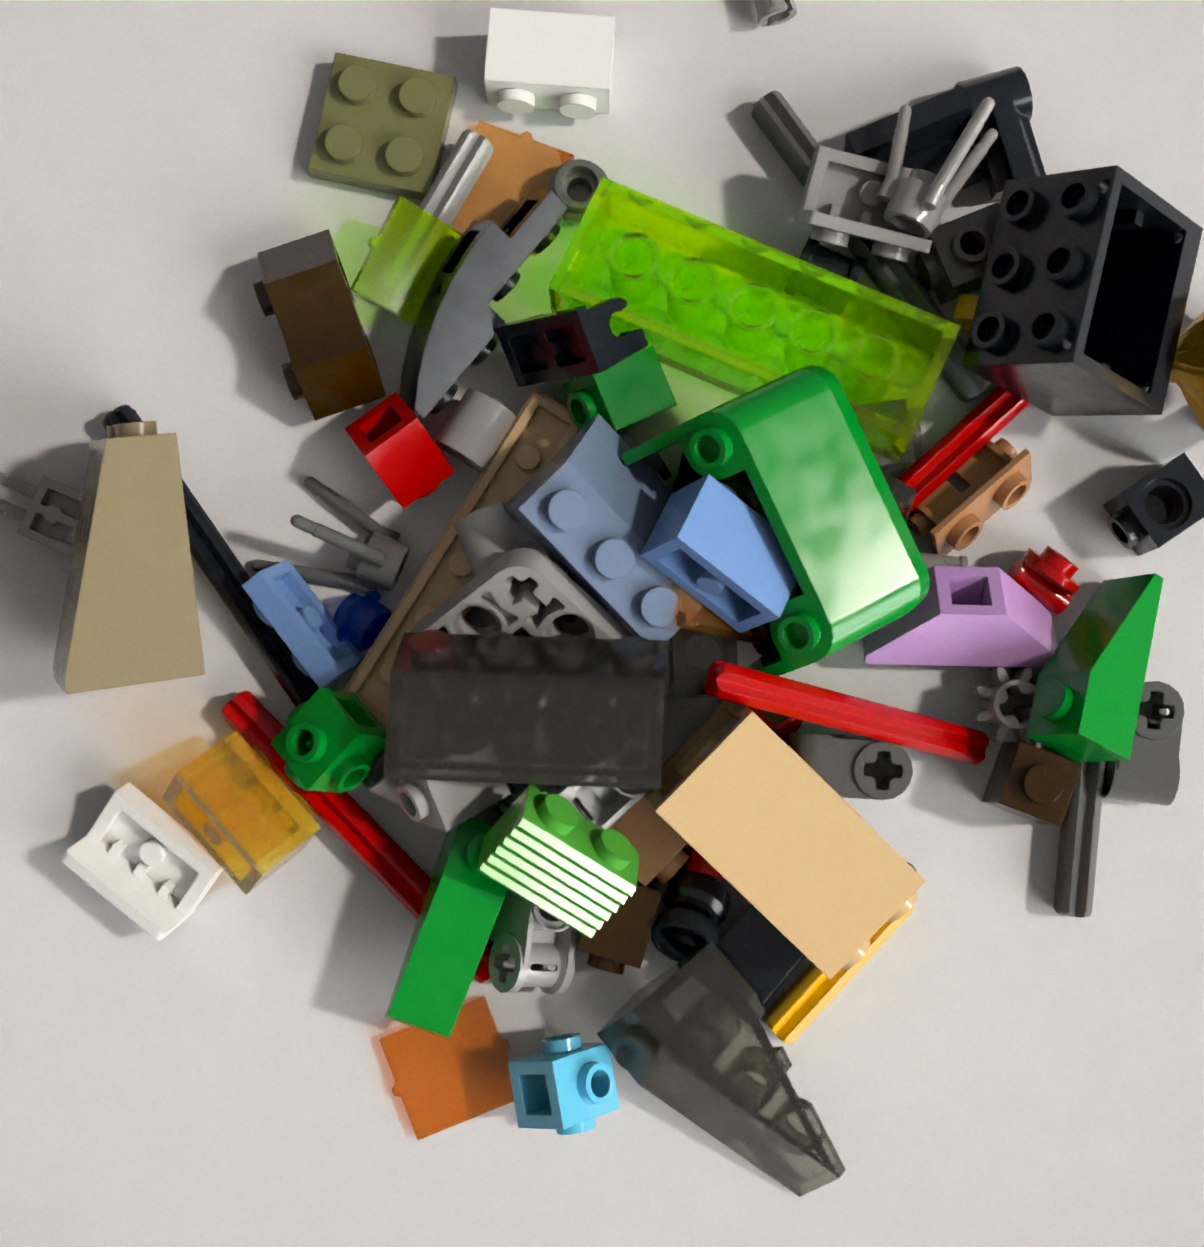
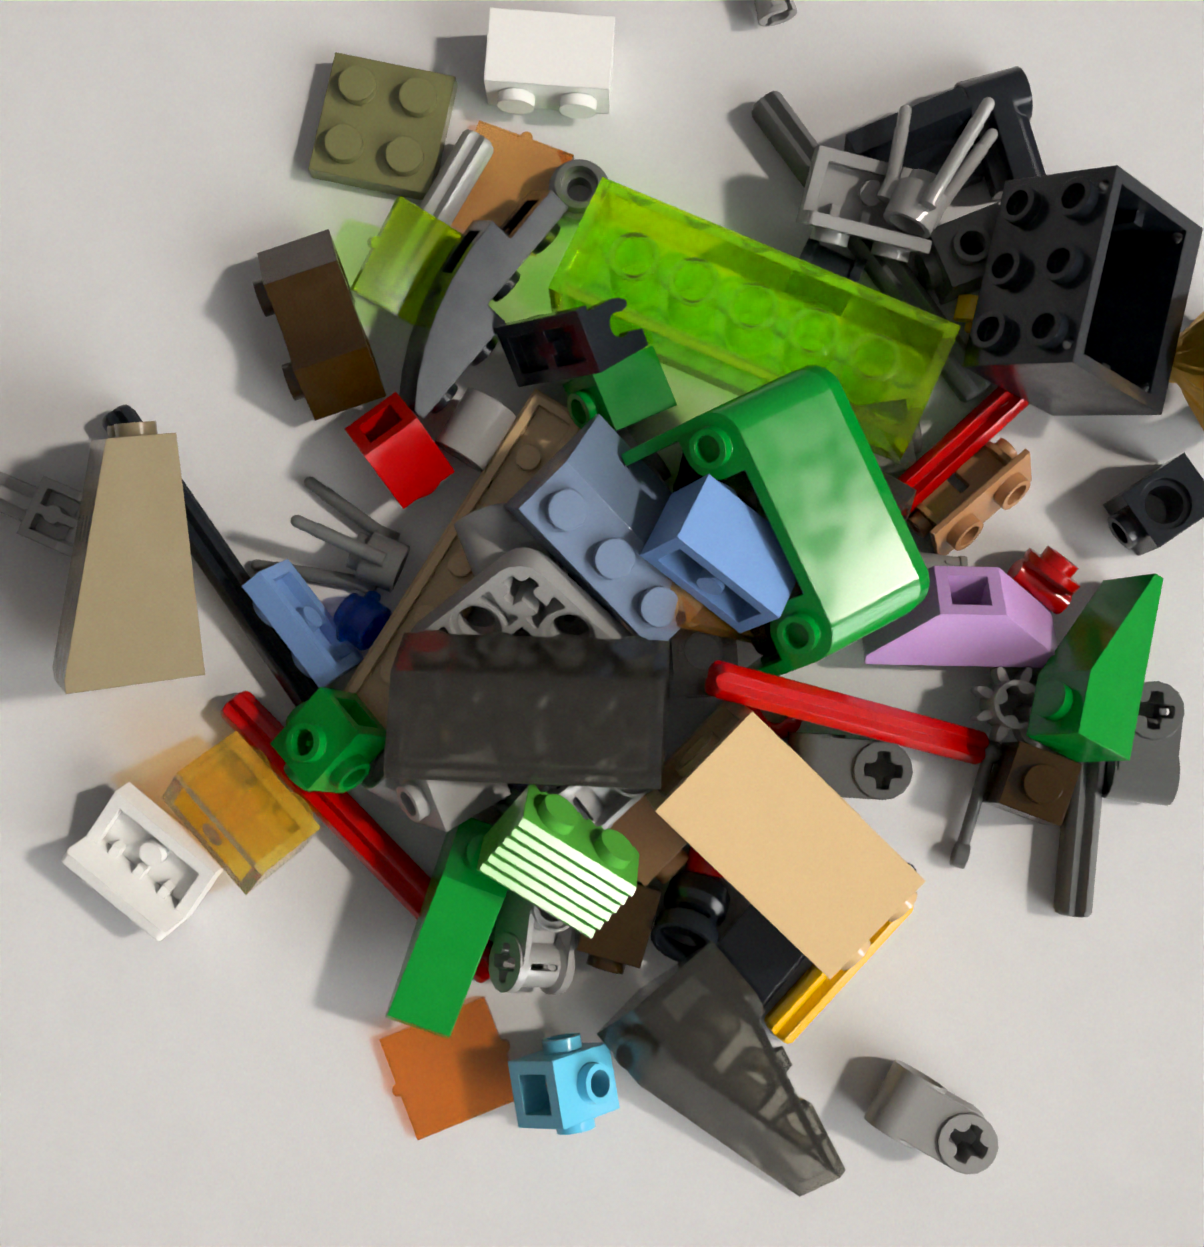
none -> light grey piece [864,1059,999,1175]
none -> dark grey hinge [949,740,1003,869]

